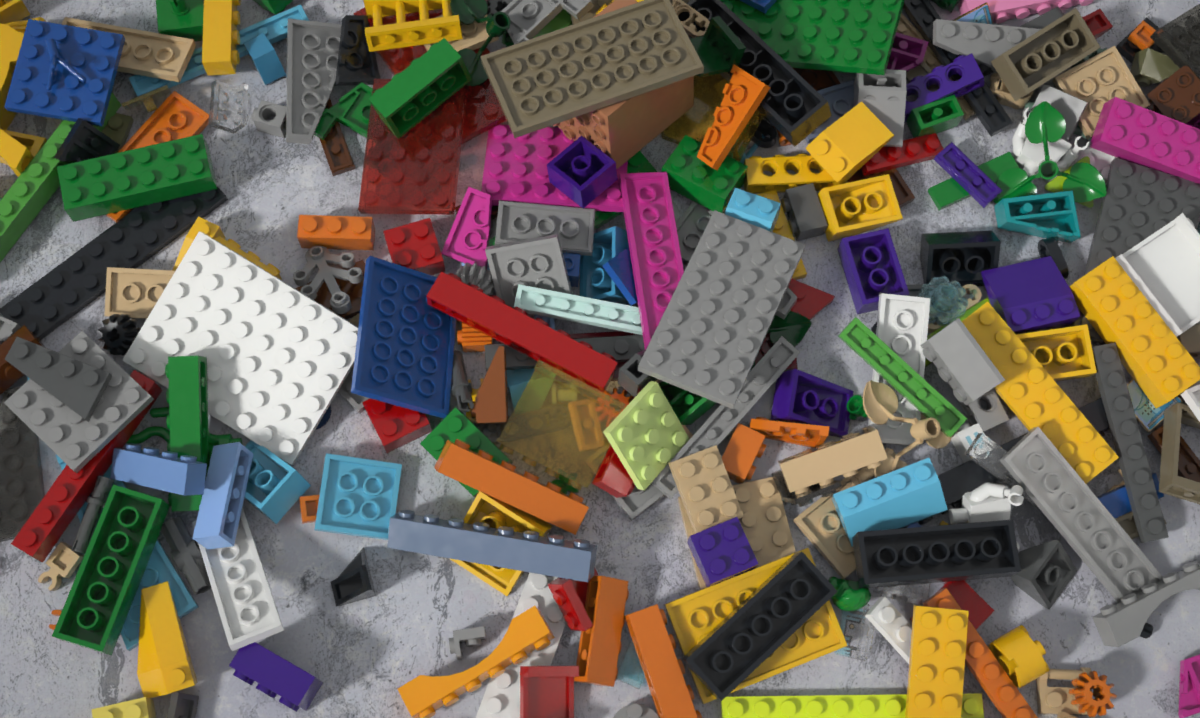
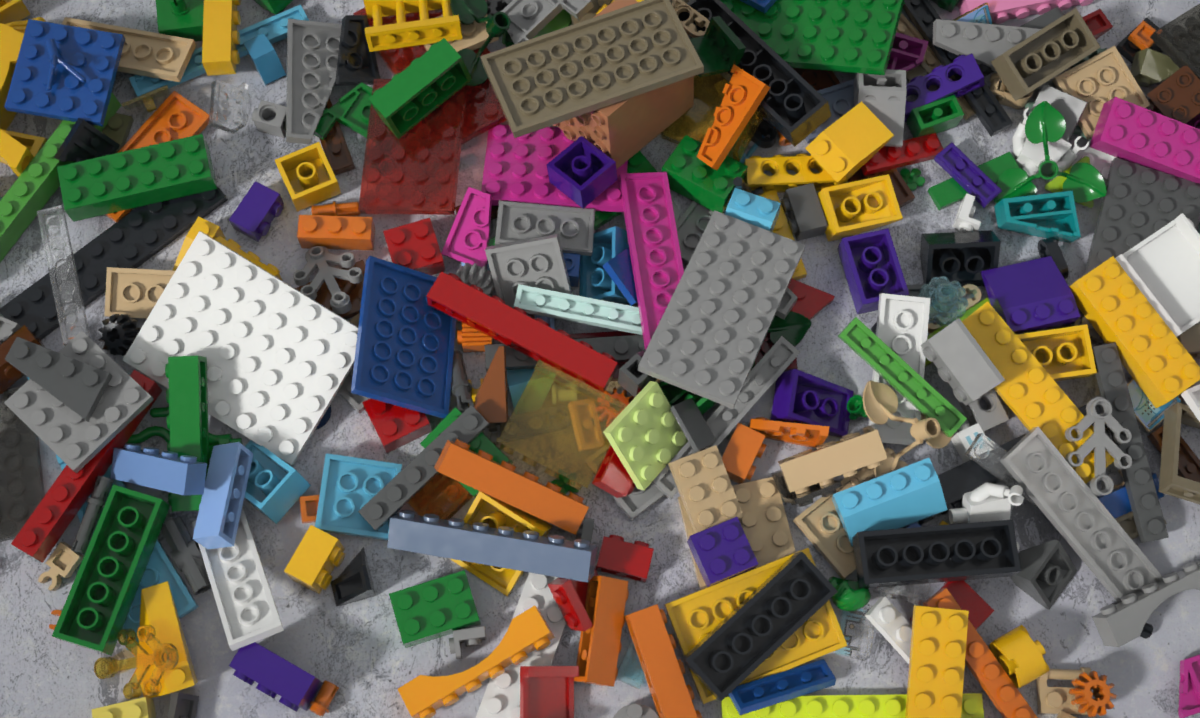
none -> clear plate [37,205,90,346]
none -> clear yellow plant [94,625,179,699]
none -> dark purple brick [229,181,284,242]
none -> yellow brick [275,142,341,212]
none -> yellow brick [284,525,345,594]
none -> orange pin [309,680,339,717]
none -> orange axle [311,201,361,216]
none -> dark grey plate [358,405,490,531]
none -> green brick [389,570,481,648]
none -> clear orange slope [407,473,473,520]
none -> dark grey plate [576,518,594,544]
none -> red brick [596,535,654,583]
none -> dark grey slope [670,398,716,452]
none -> blue plate [729,659,836,715]
none -> black piece [733,177,764,195]
none -> green plant [900,168,925,191]
none -> white bracket [952,193,982,232]
none -> light grey plant [1065,397,1132,496]

